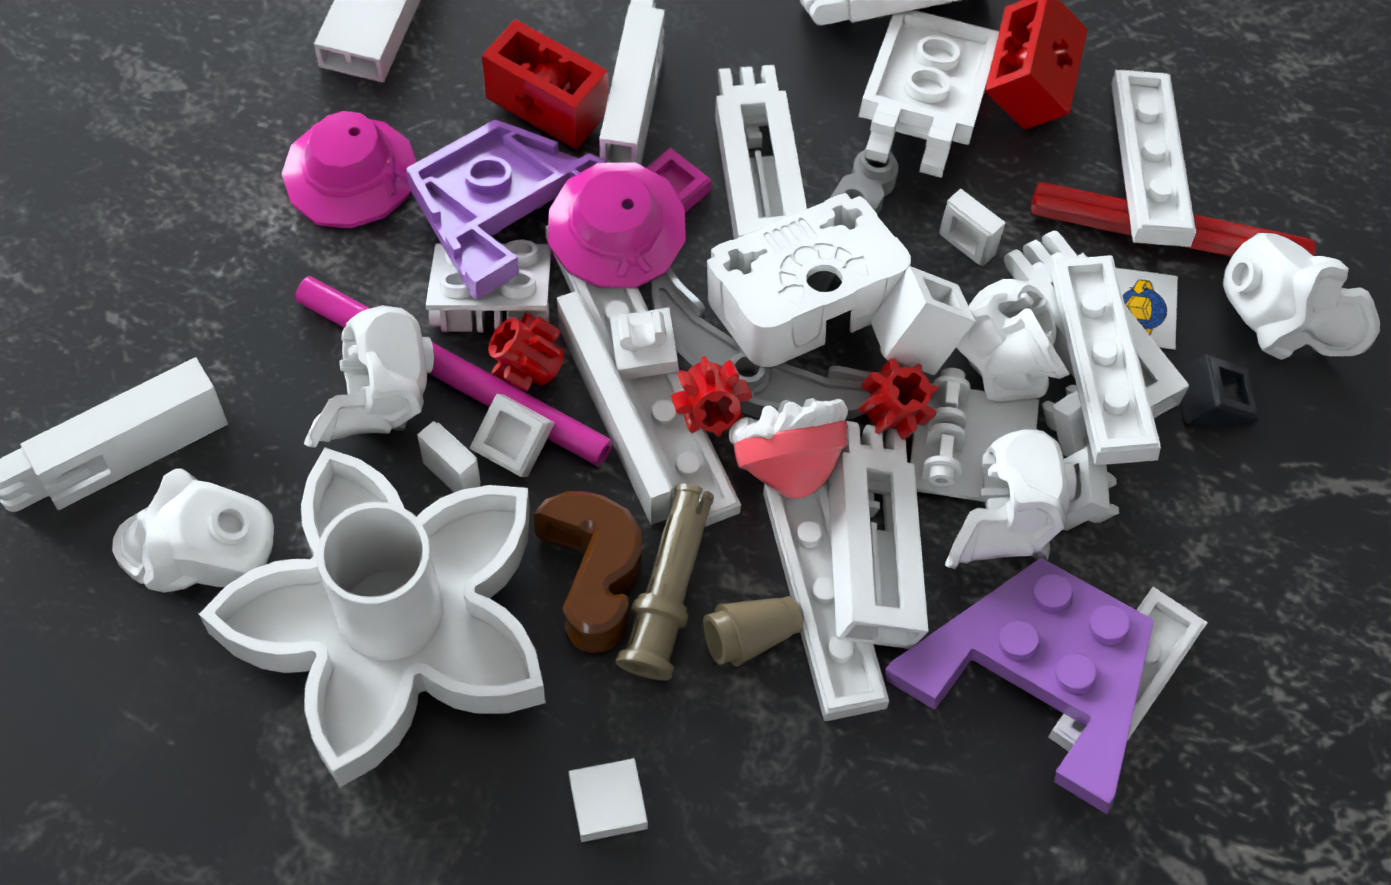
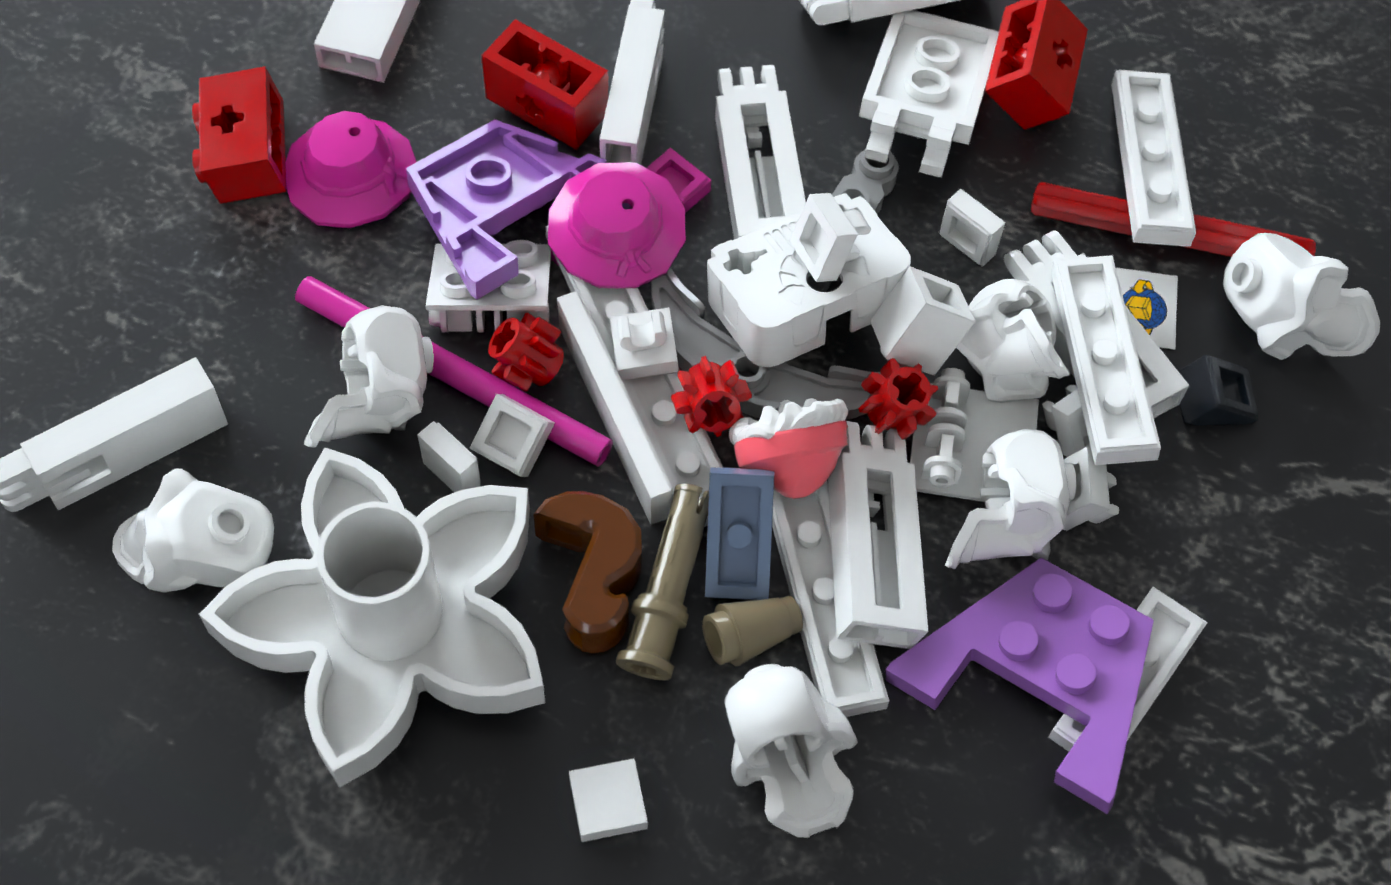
none -> red brick [192,66,286,204]
none -> sand blue plate [705,467,774,600]
none -> white head [725,664,858,838]
none -> white tile [790,193,871,282]

